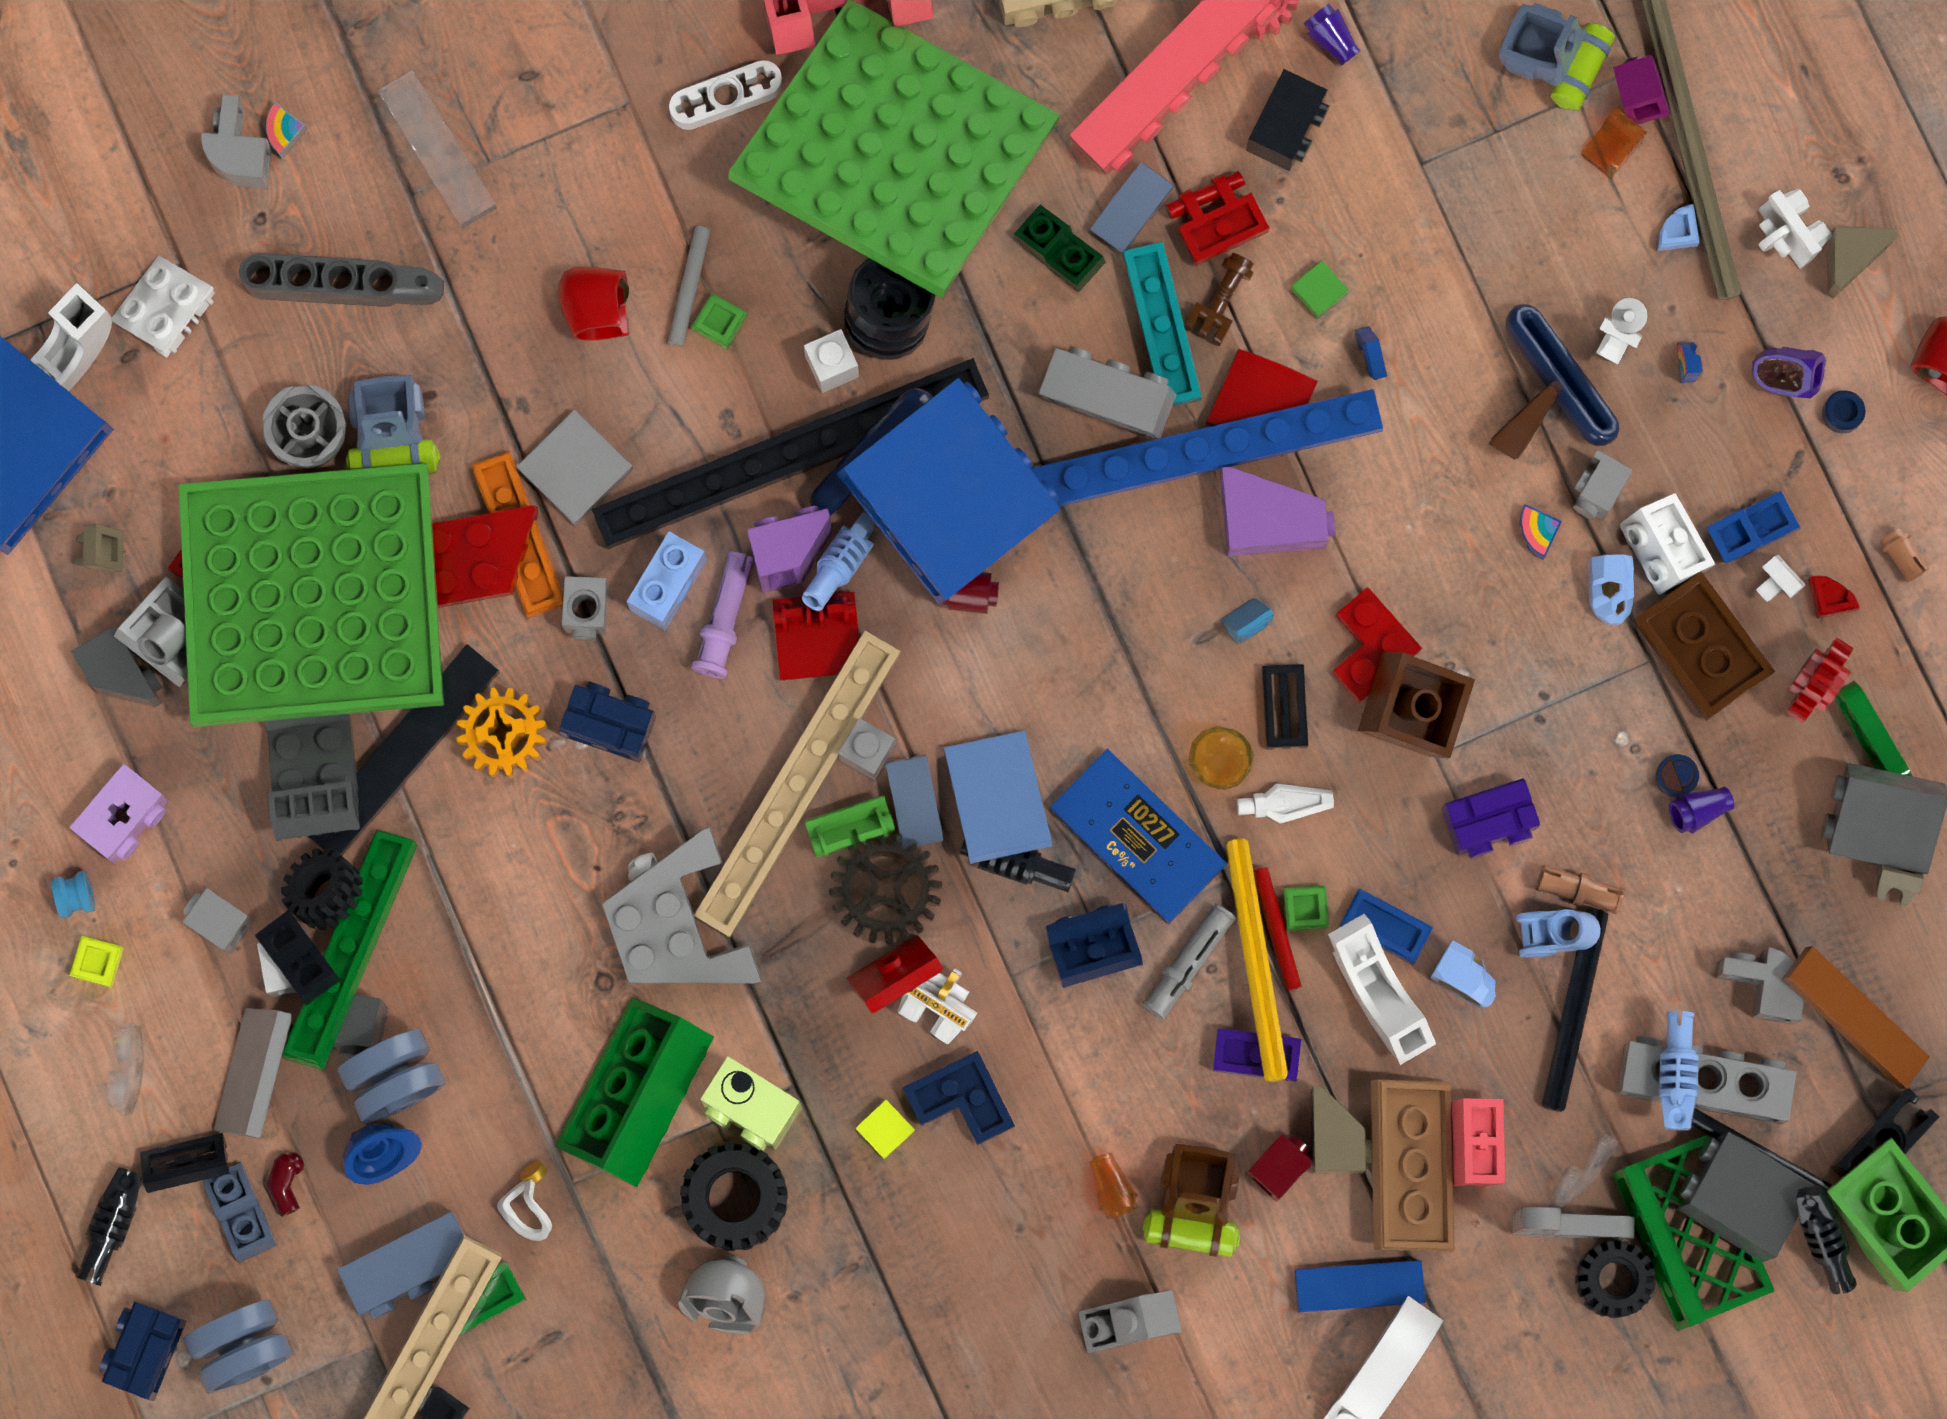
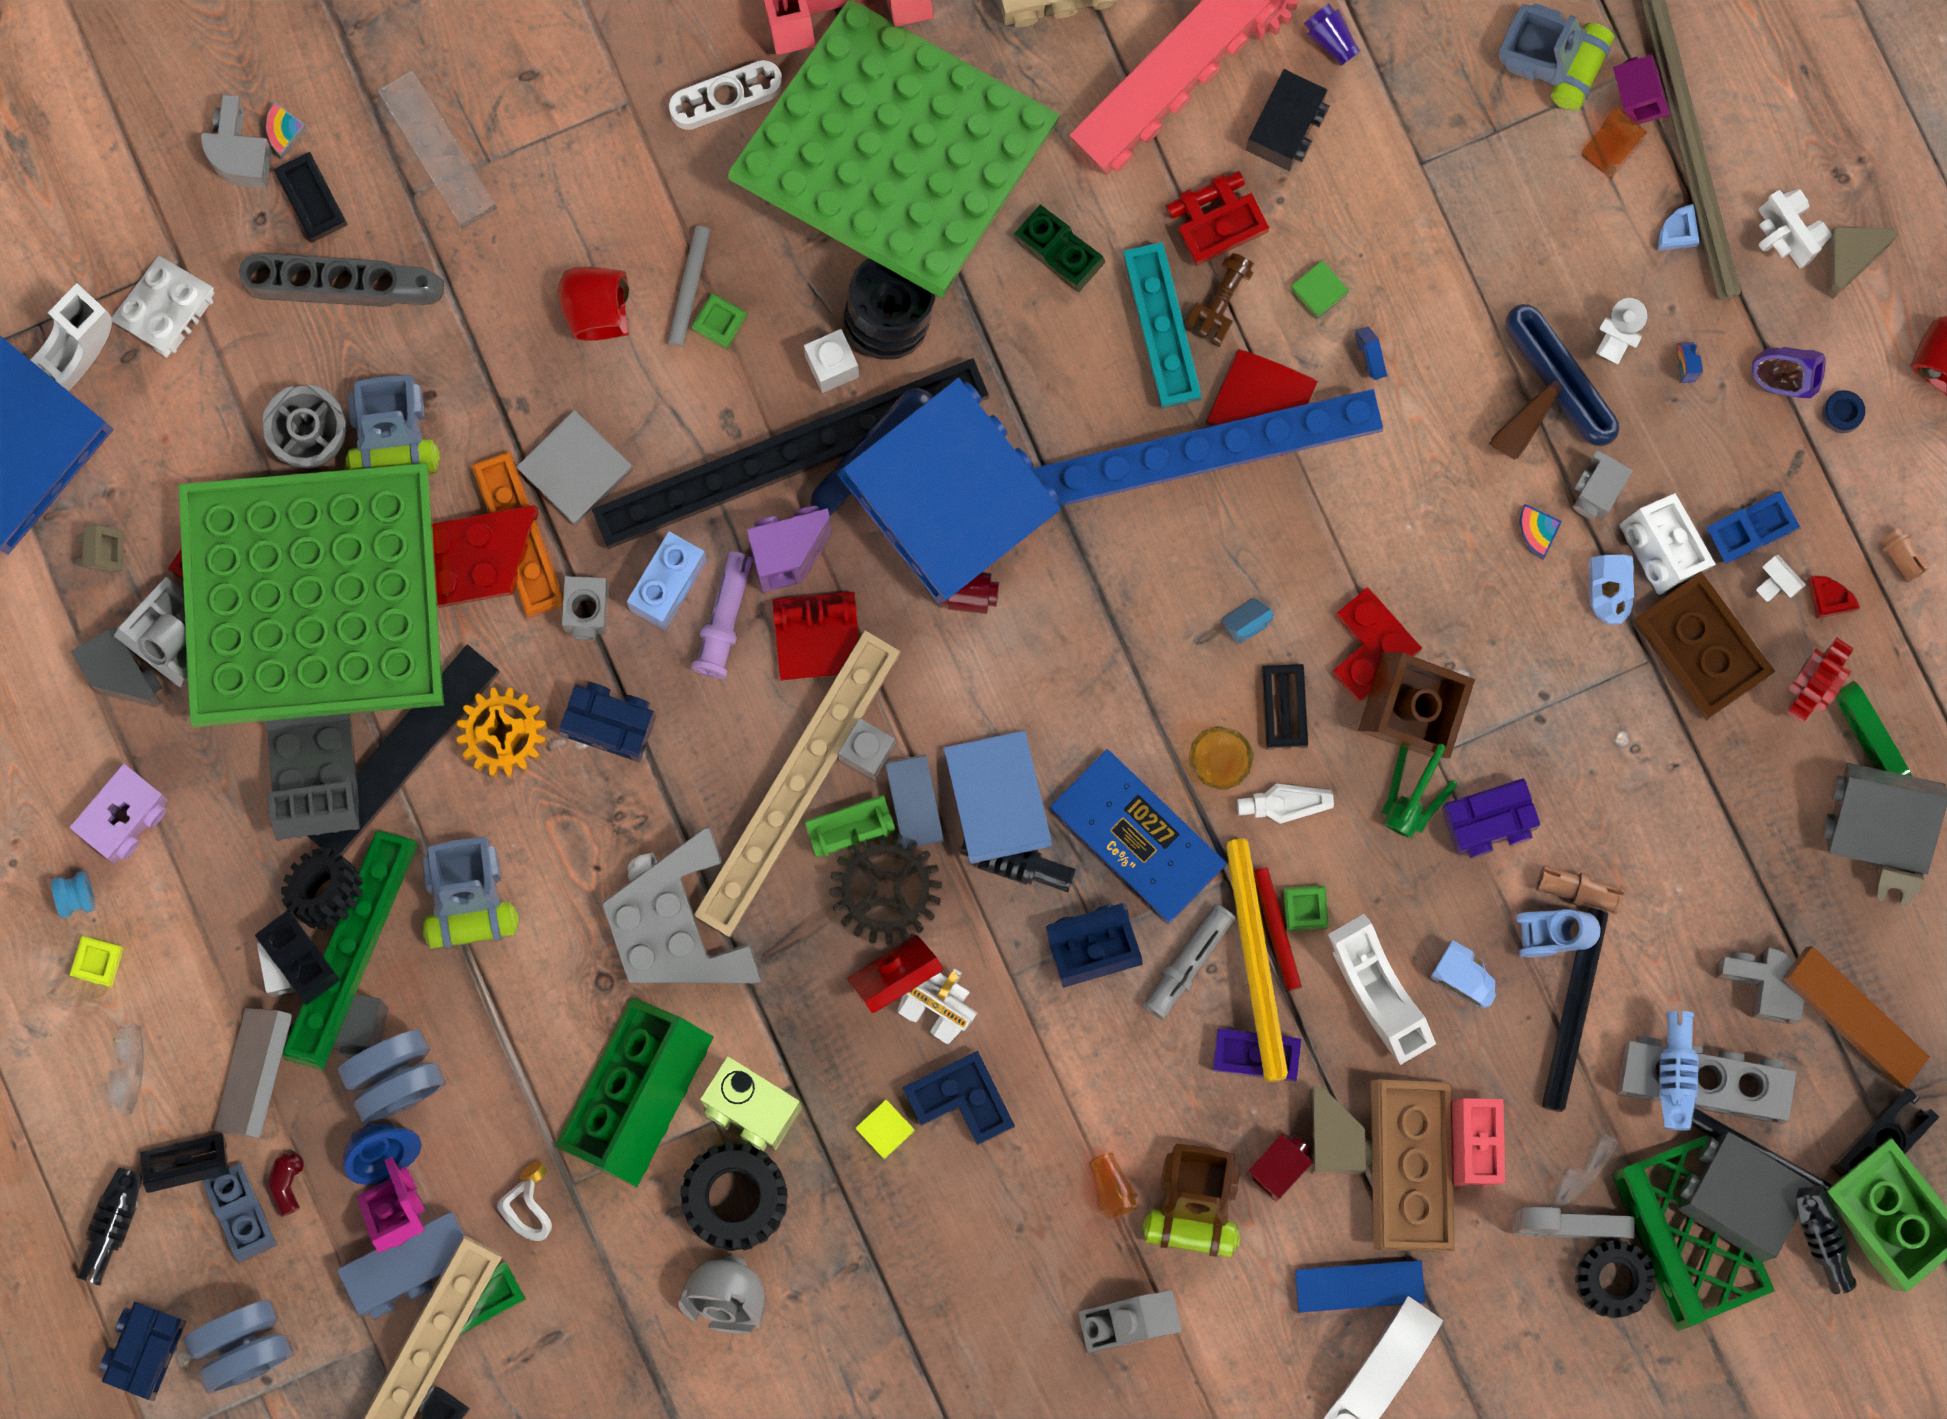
light grey brick [182,888,254,955] -> none
light blue hinge [802,512,875,611] -> none
light grey brick [1039,346,1177,439] -> none
sand blue slope [1090,162,1175,253] -> none
medium lavender slope [1220,467,1335,557] -> none
blue tile [1339,888,1433,965] -> none
dark blue tile [1656,754,1699,797] -> none
dark purple cone [1669,786,1734,834] -> none
none -> black tile [274,152,348,243]
none -> dark pink bracket [356,1157,426,1254]
none -> sand blue piece [422,837,519,950]
none -> green plant [1381,744,1457,839]

